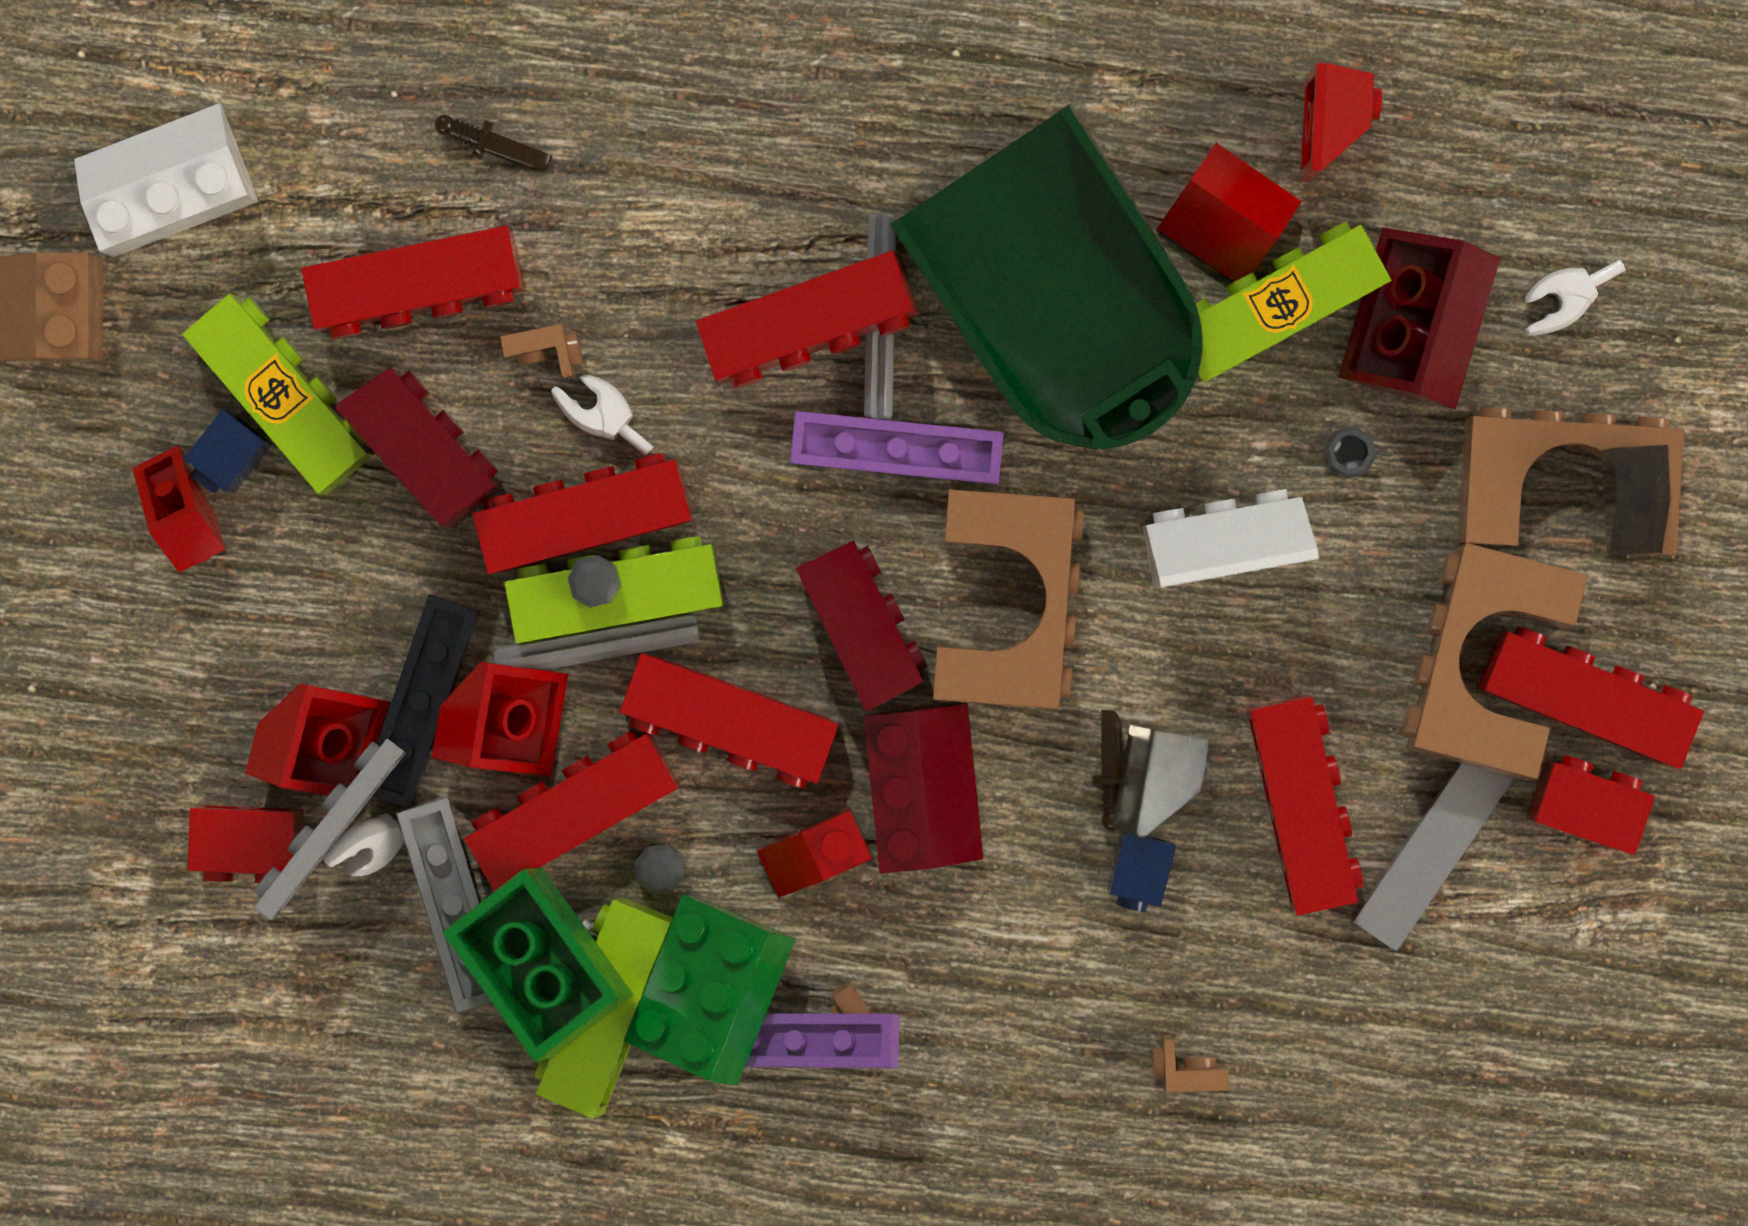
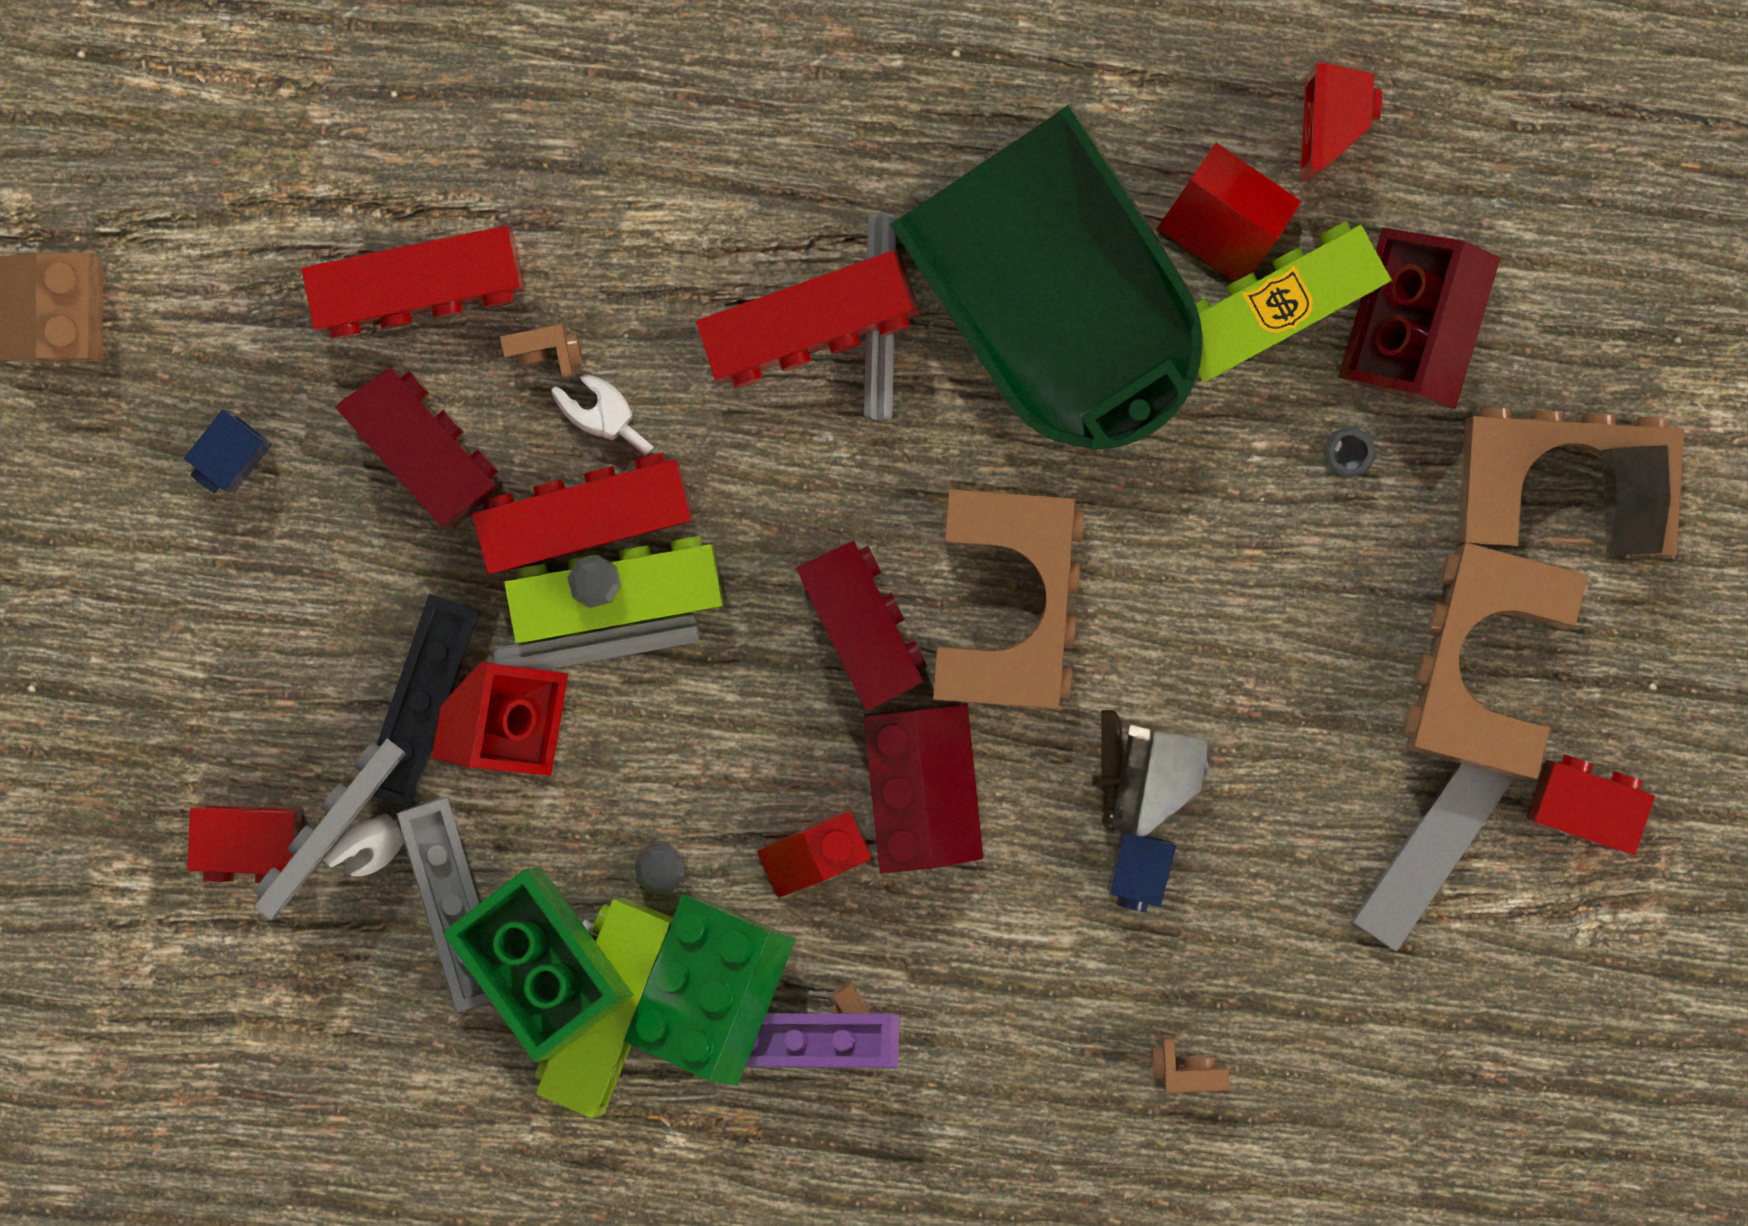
white slope [74,103,259,257] -> none
red slope [132,445,225,573] -> none
lime brick [182,293,374,495] -> none
red slope [245,683,390,796] -> none
dark brown piece [434,115,553,170] -> none
red brick [464,729,681,892] -> none
red brick [619,652,840,789] -> none
medium lavender plate [790,411,1004,485] -> none
white slope [1142,489,1319,588] -> none
red brick [1246,695,1364,916] -> none
red brick [1477,626,1705,770] -> none
white hand [1525,259,1626,336] -> none

